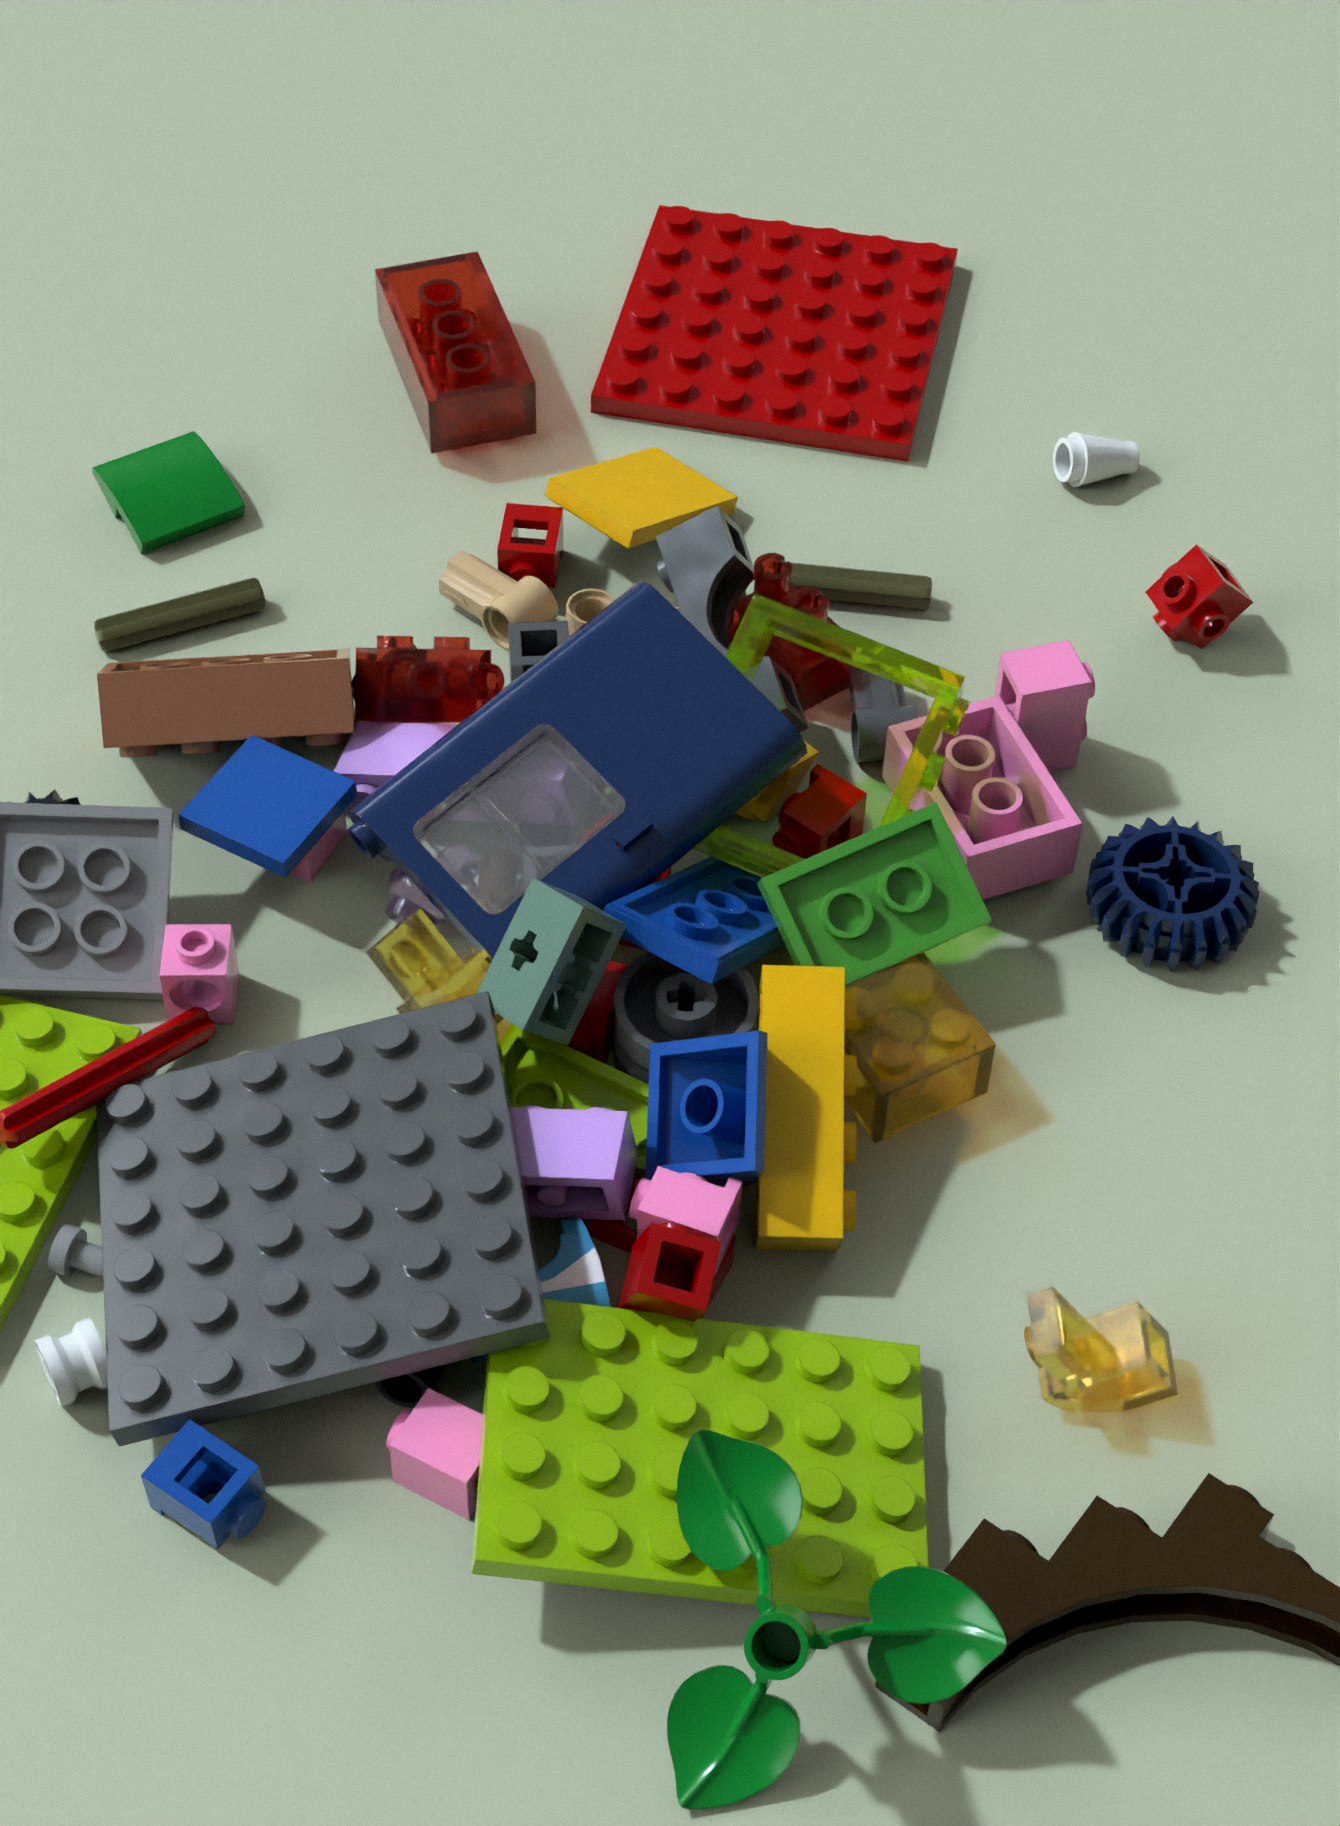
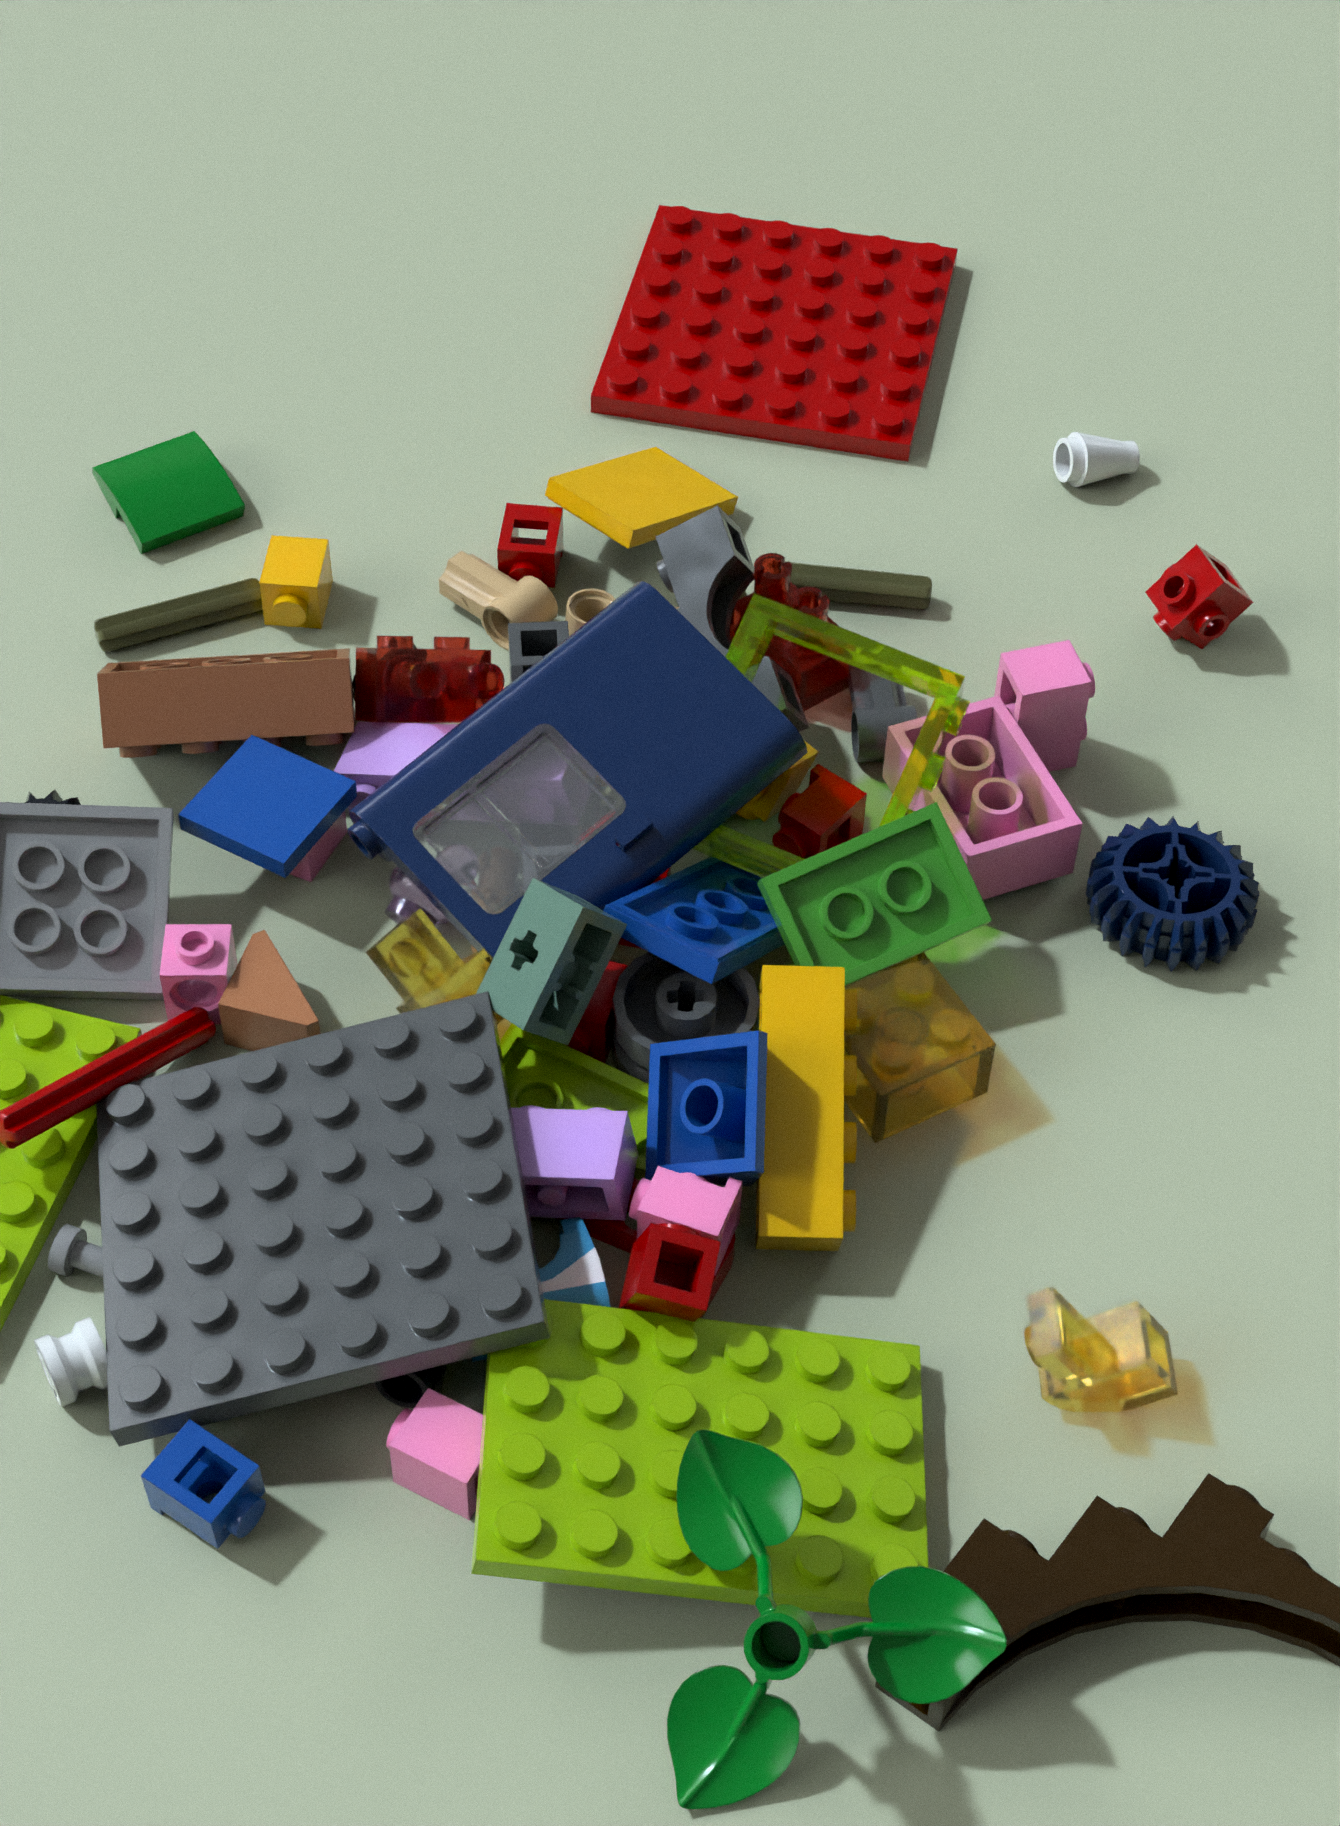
clear red brick [375,251,537,454] -> none
none -> nougat slope [218,930,321,1051]
none -> yellow brick [259,535,333,629]

